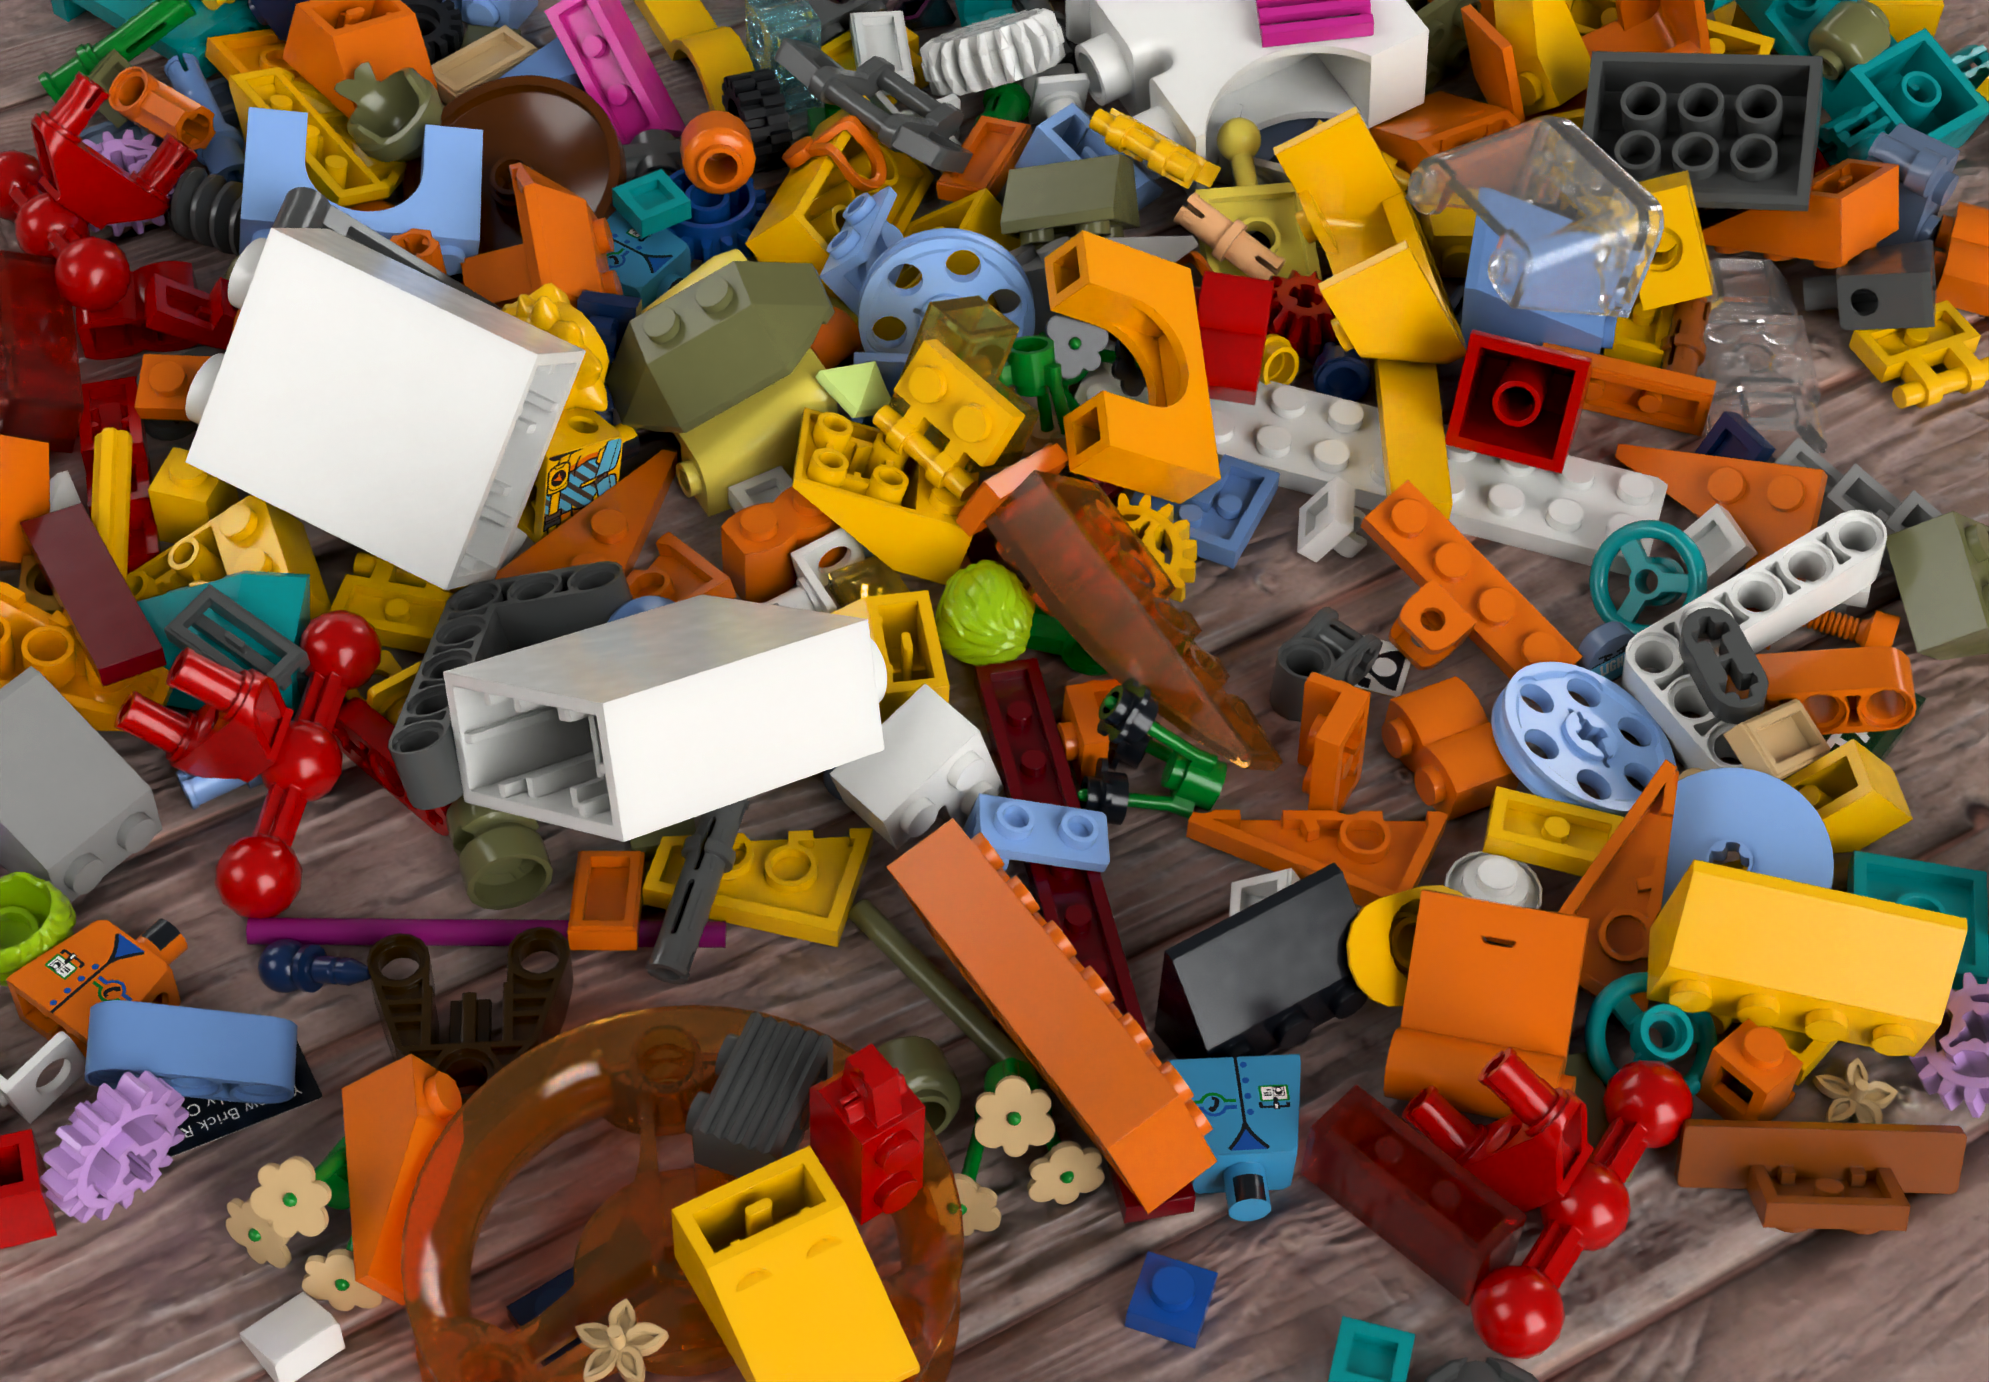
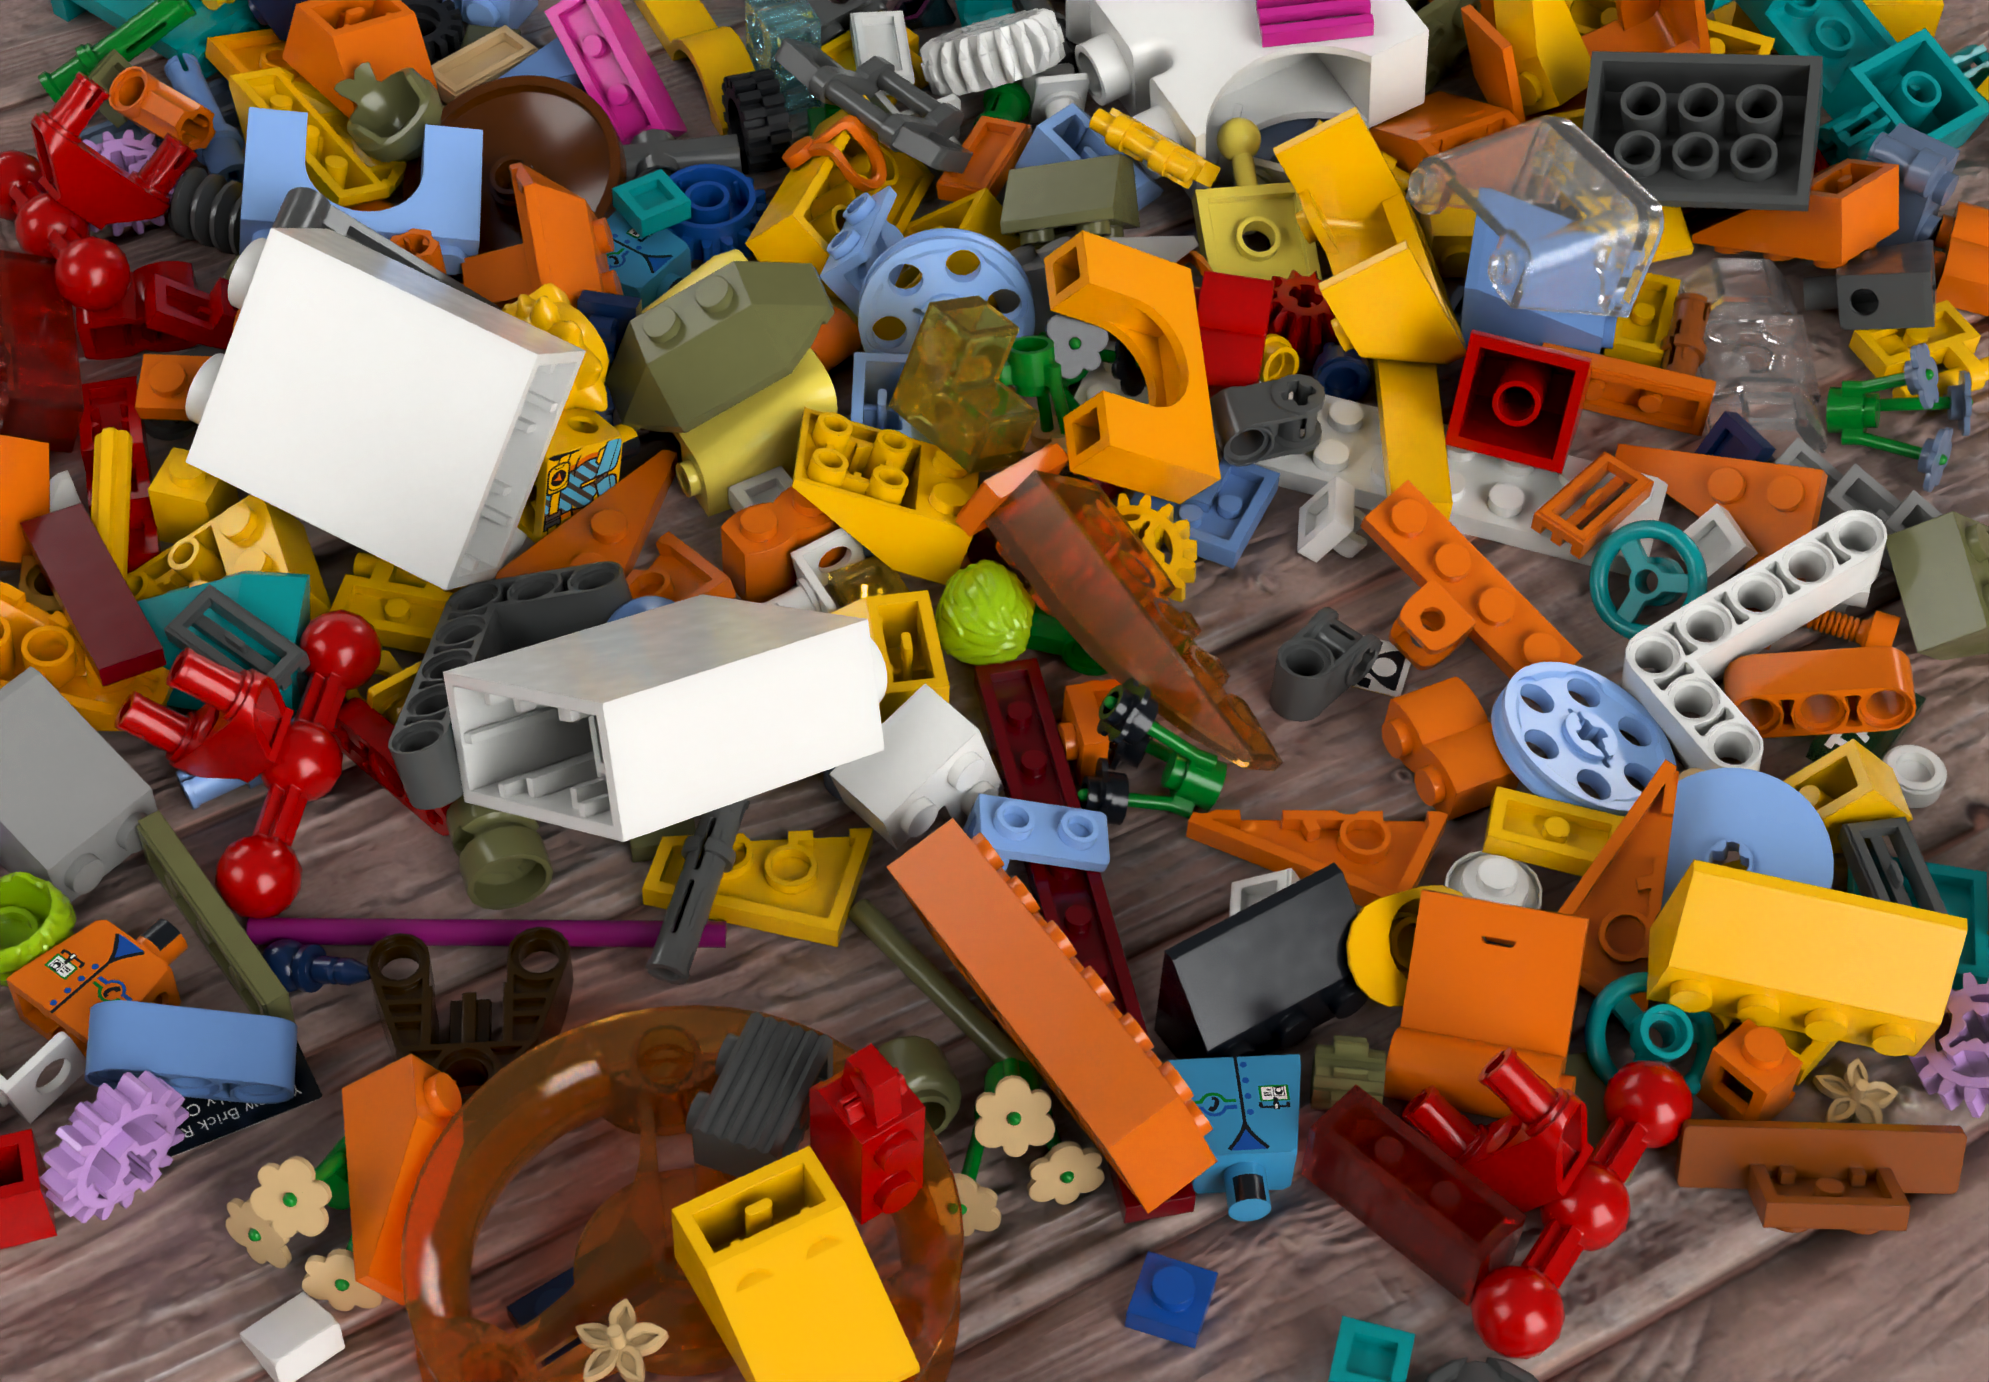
orange tile [567,851,646,951] -> none
orange head [680,110,756,195] -> none
yellowish green slope [815,361,894,418] -> none
yellow plate [872,339,1026,501] -> none
light nougat pin [1173,192,1286,280] -> none
orange bracket [1297,672,1371,813] -> none
sand blue tile [1577,621,1635,682] -> none
yellow brick [1609,170,1714,311] -> none
dark grey beam [1679,607,1769,725] -> none
tan tile [1723,698,1831,780] -> none
olive head [1808,0,1891,80] -> none
none -> olive tile [136,810,298,1033]
none -> dark grey piece [1210,374,1325,466]
none -> olive gear [1310,1035,1386,1125]
none -> orange tile [1531,451,1654,559]
none -> plant [1826,343,1973,492]
none -> dark grey tile [1837,817,1948,914]
none -> white tile [1883,745,1947,808]

